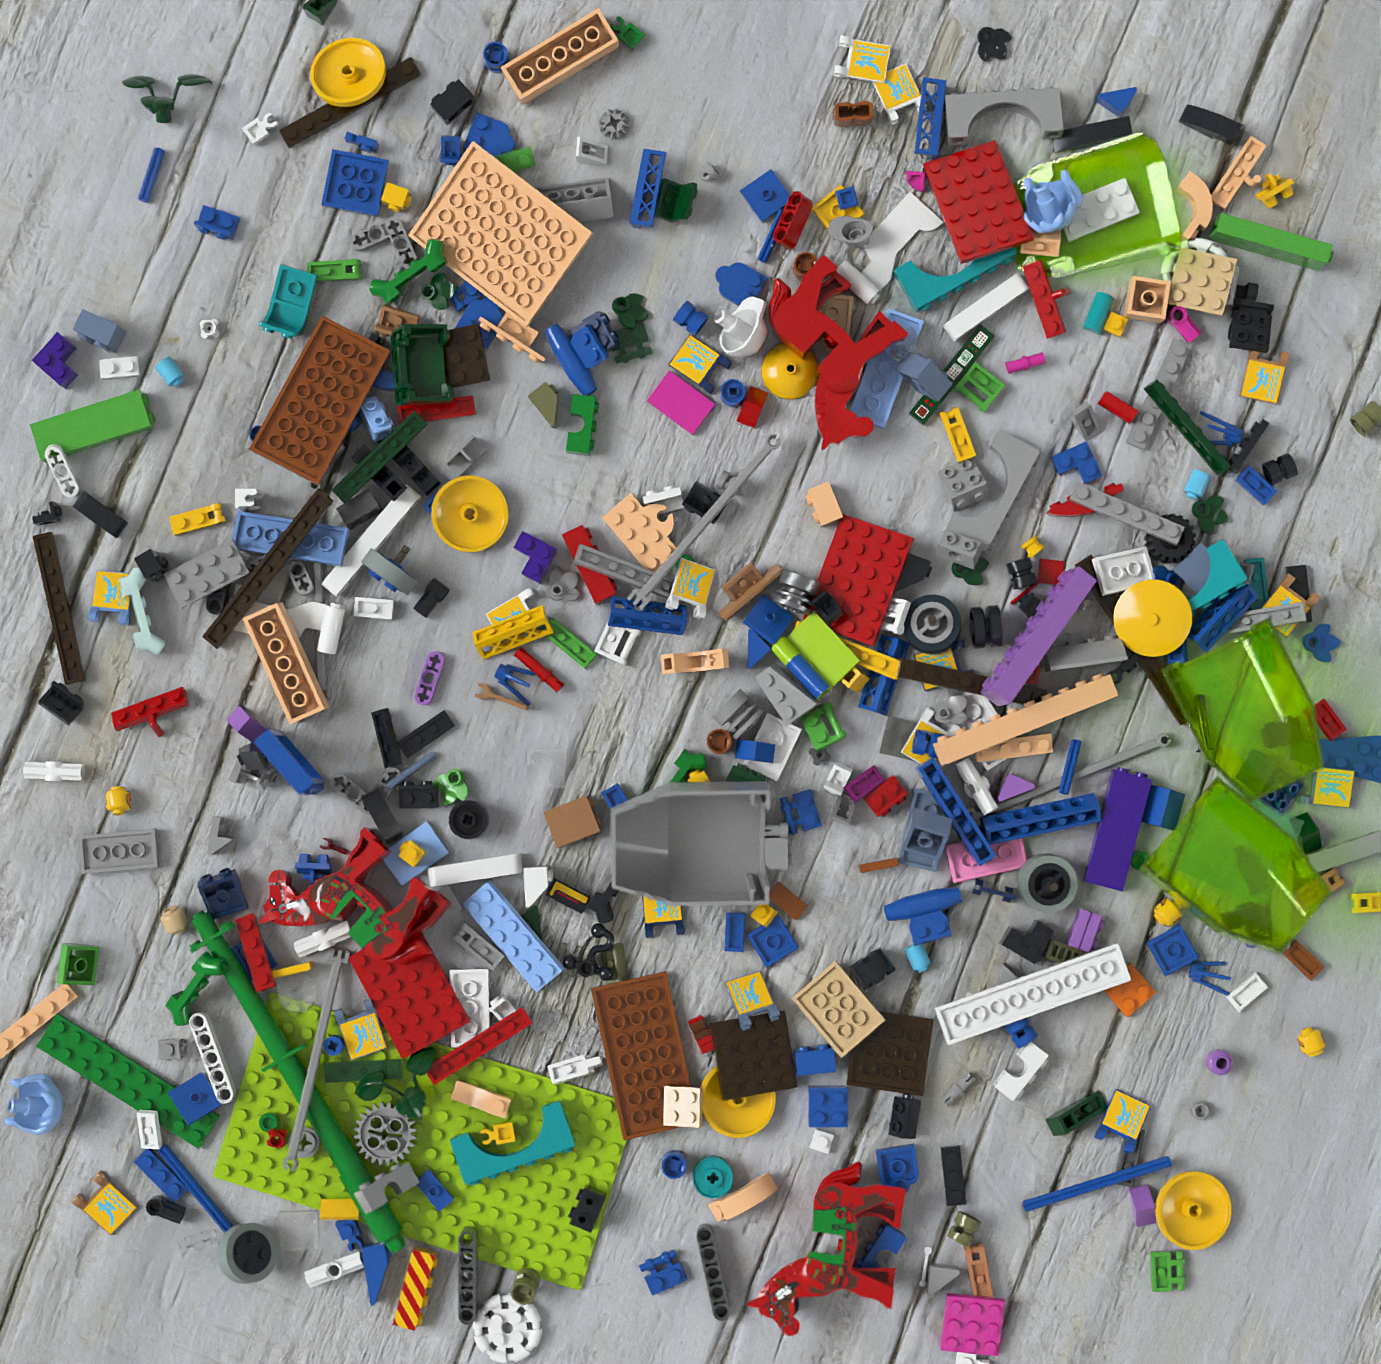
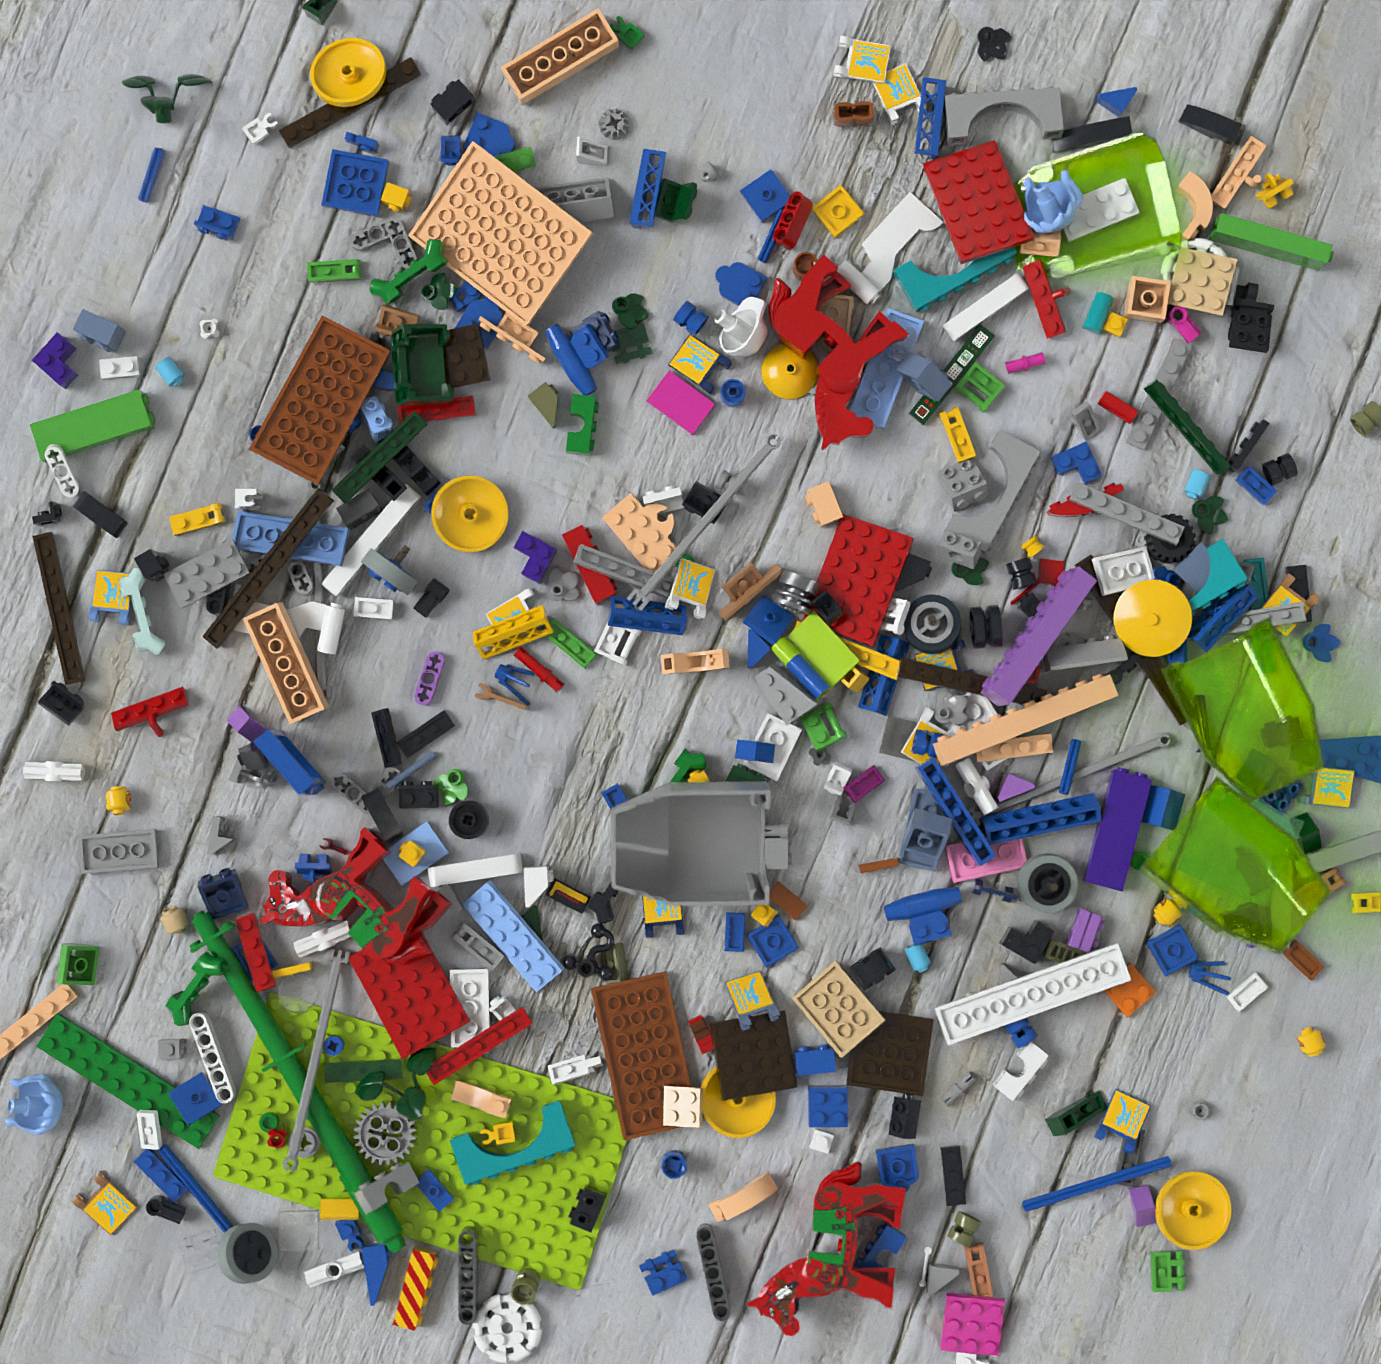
teal bracket [258,264,318,339] -> none
flag [334,998,388,1061] -> none
light grey panel [445,435,487,476] -> none
blue wheel [483,42,510,73] -> none
medium nougat panel [543,795,603,848] -> none
teal wheel [692,1155,733,1199] -> none
dark orange wheel [707,729,732,754] -> none
light grey wheel [713,689,763,740] -> none
red slope [737,386,768,428] -> none
blue plate [780,789,822,835] -> none
light grey piece [828,216,873,248] -> none
blue tile [835,186,859,211] -> none
red bracket [863,775,908,817] -> none
dark pink tile [906,171,925,193] -> none
blue plant [1200,411,1243,446] -> none
medium lavender head [1205,1049,1233,1075] -> none
flag [1239,351,1290,404] -> none
red plate [1307,698,1347,741] -> none

